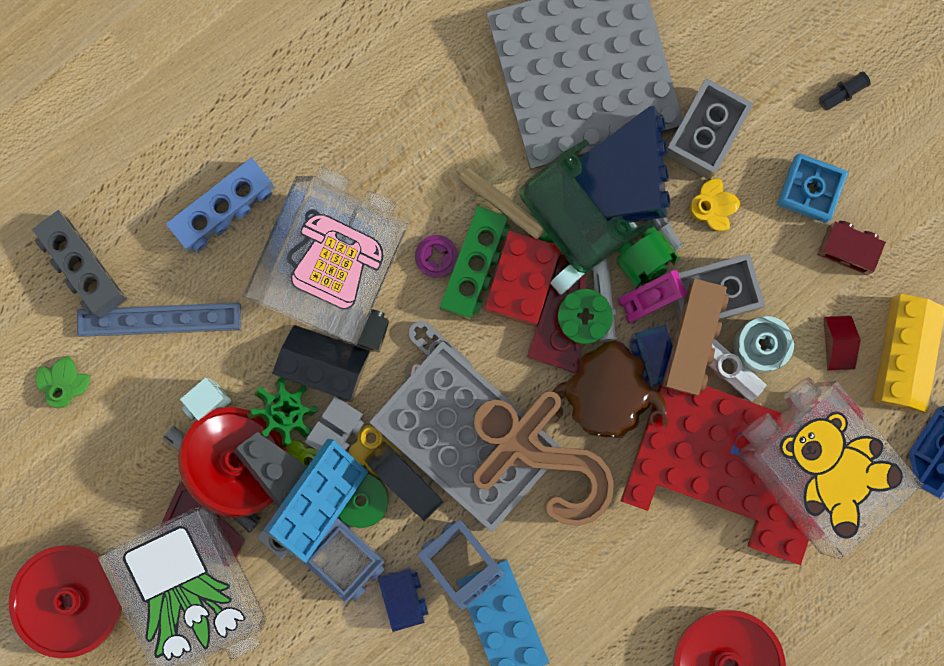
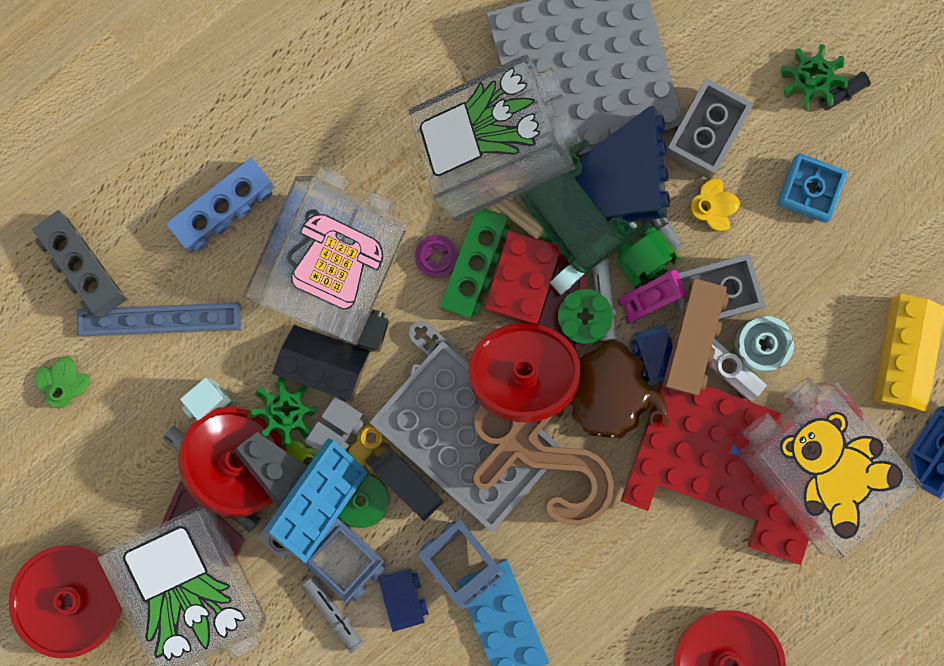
dark red brick [817,220,886,275] -> none
dark red slope [824,316,861,371] -> none
none -> light grey pin [300,576,364,653]
none -> clear brick [408,54,580,222]
none -> red dish [469,323,580,423]
none -> green gear [781,44,848,110]

